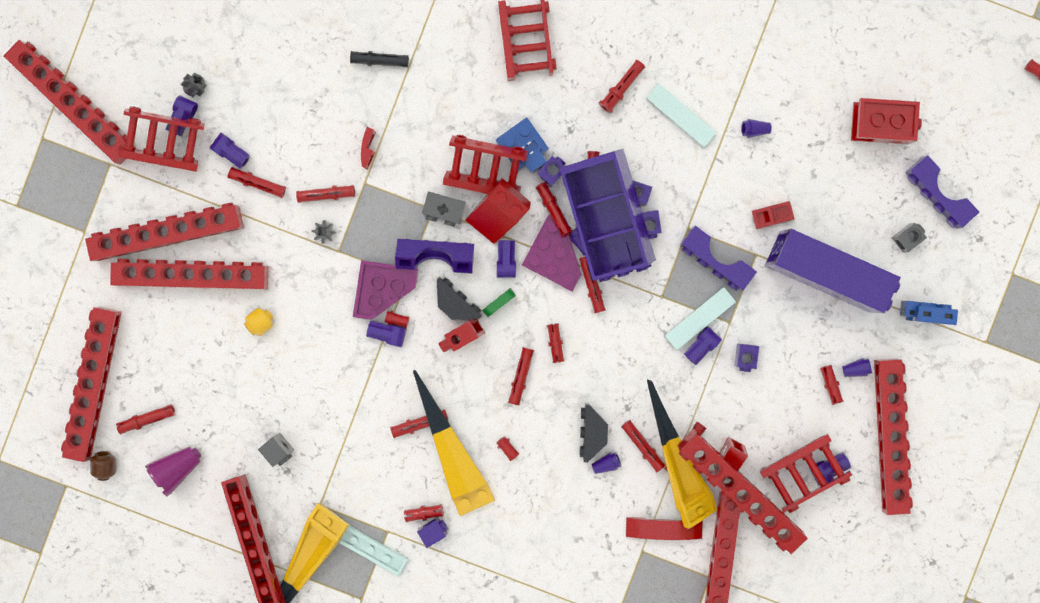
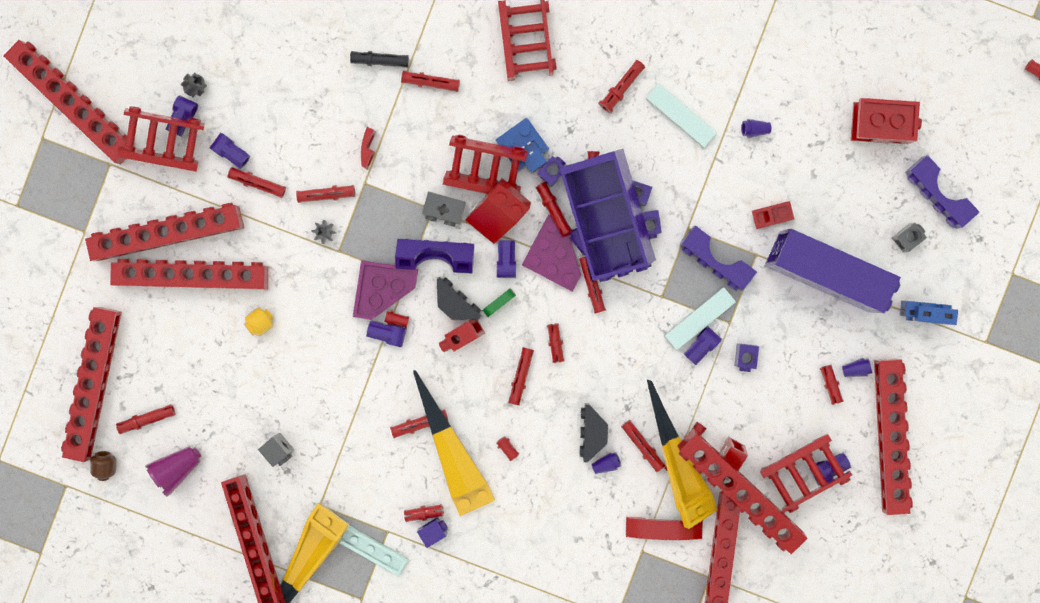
none -> red pin [401,71,460,92]

